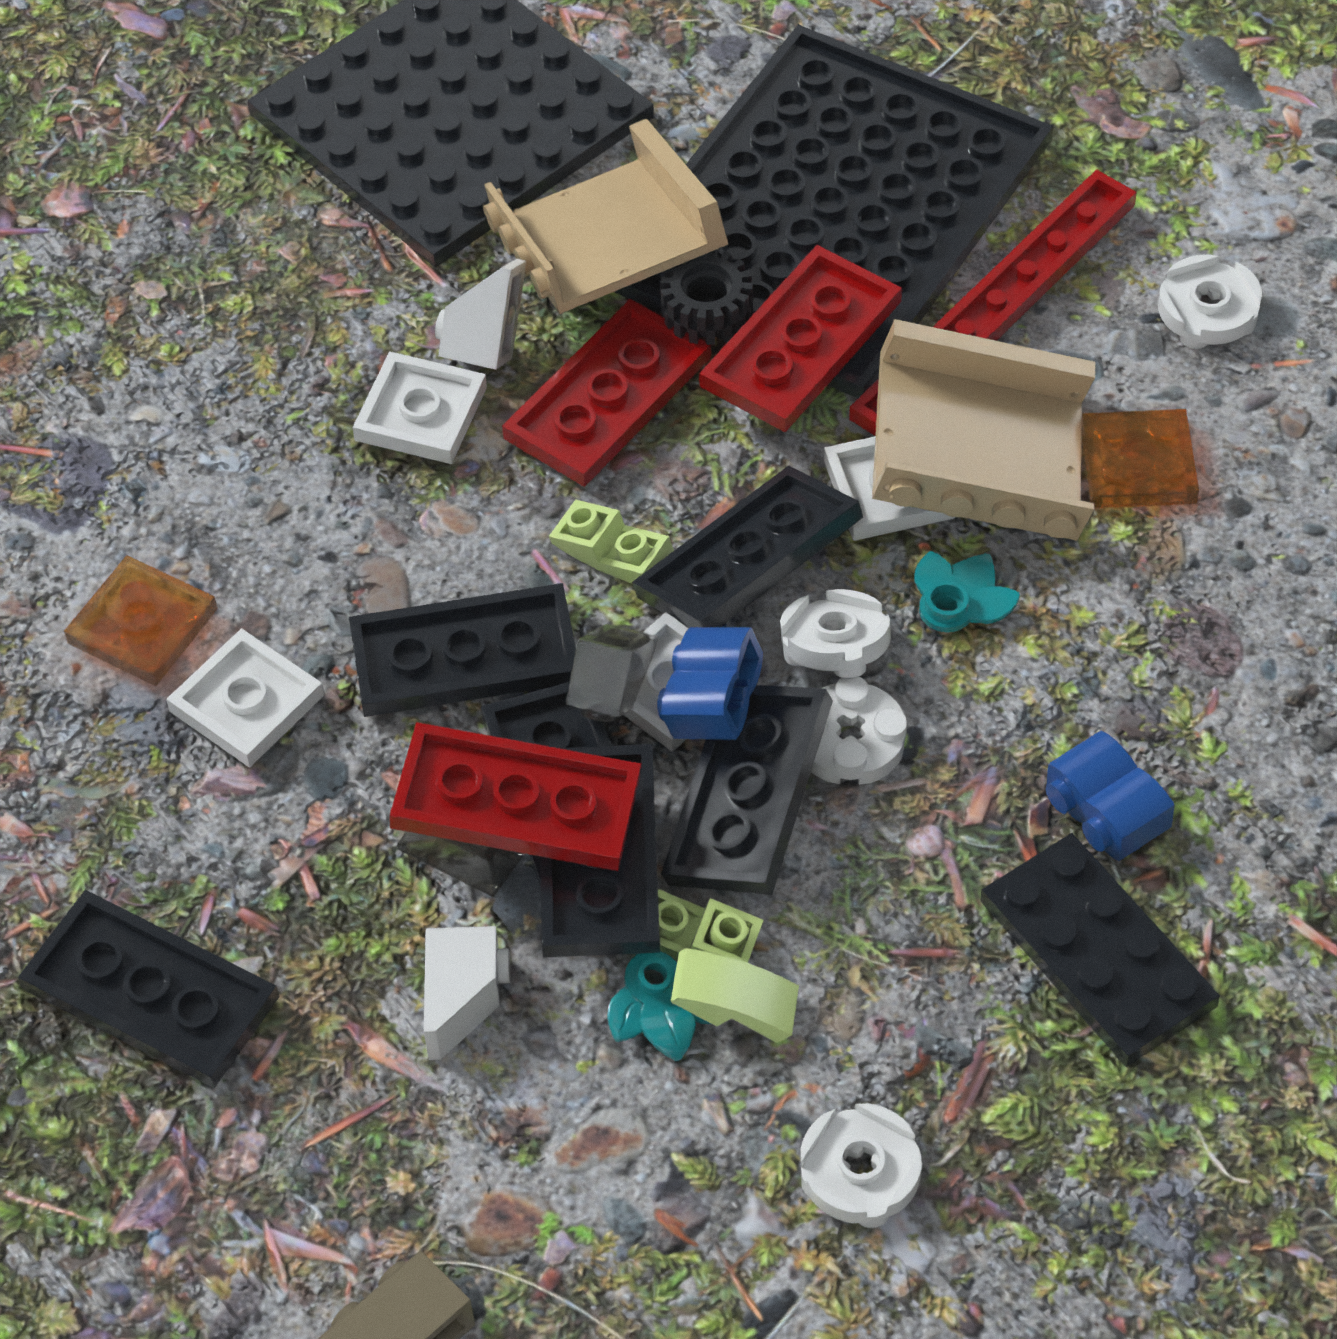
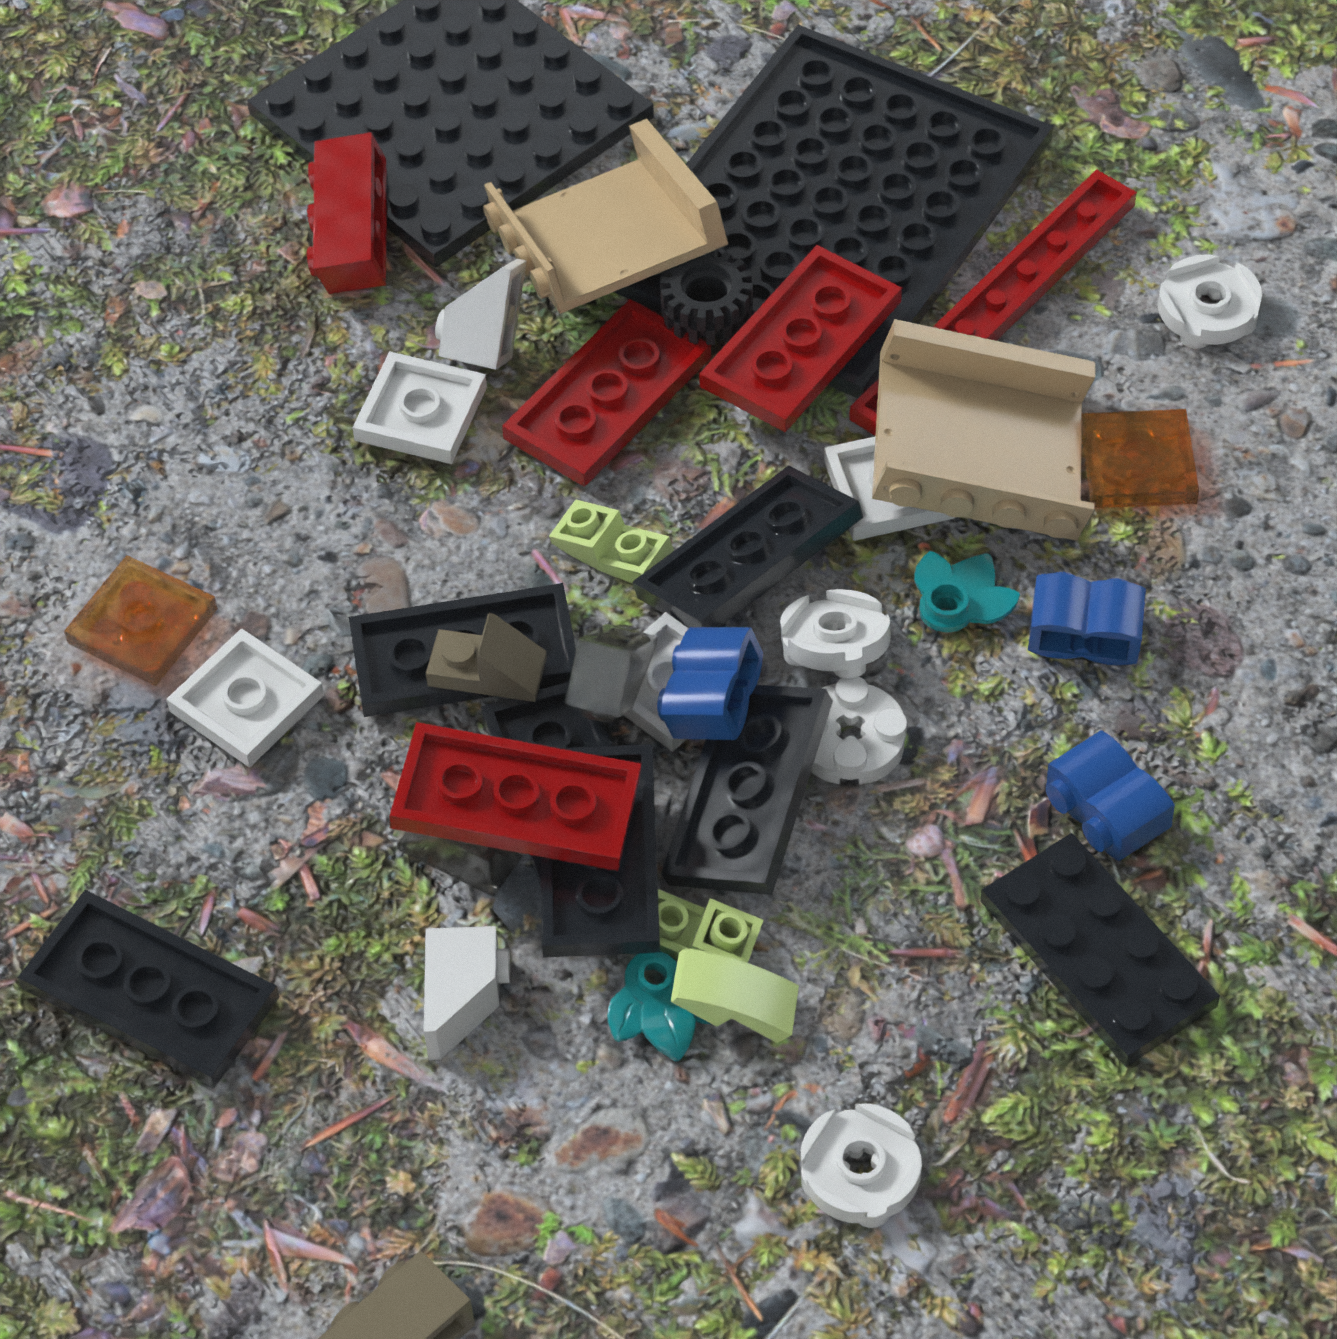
none -> red brick [307,132,386,294]
none -> dark tan slope [426,613,547,702]
none -> blue brick [1028,572,1146,666]

